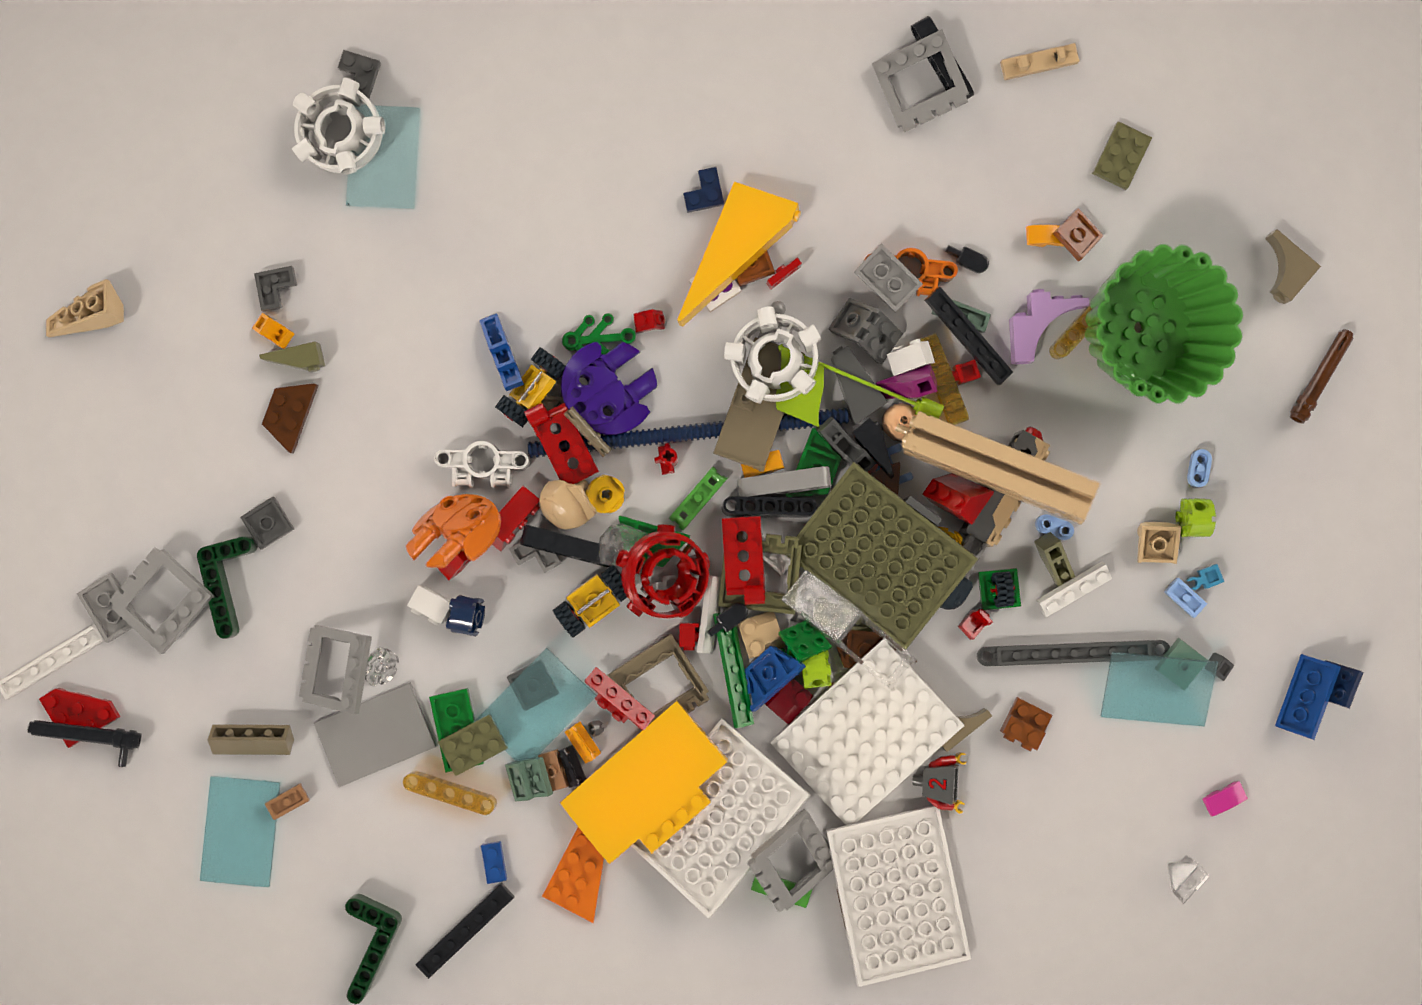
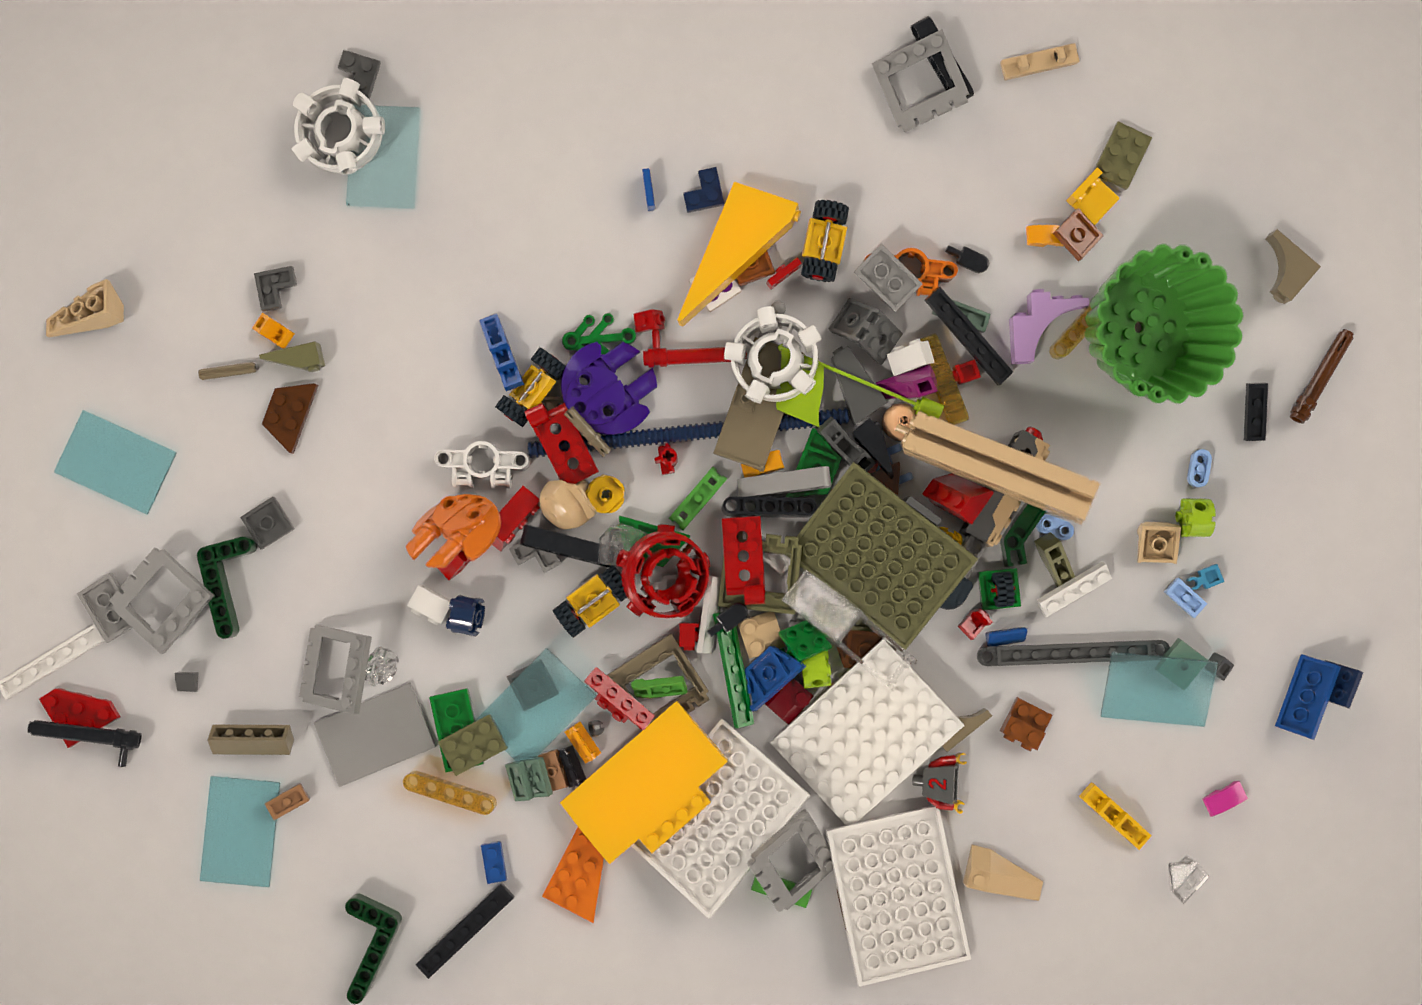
none -> clear light blue piece [54,410,177,515]
none -> dark grey slope [175,672,198,692]
none -> dark tan axle [198,362,256,380]
none -> bright green hinge [631,676,687,698]
none -> blue tile [642,168,655,211]
none -> red cylinder [643,329,747,368]
none -> plate [801,200,849,282]
none -> tan wedge [963,844,1043,901]
none -> blue slope [985,627,1027,646]
none -> dark green piece [1000,503,1046,567]
none -> yellow bracket [1066,167,1119,225]
none -> yellow slope [1079,782,1152,850]
none -> black hinge [1244,383,1268,441]

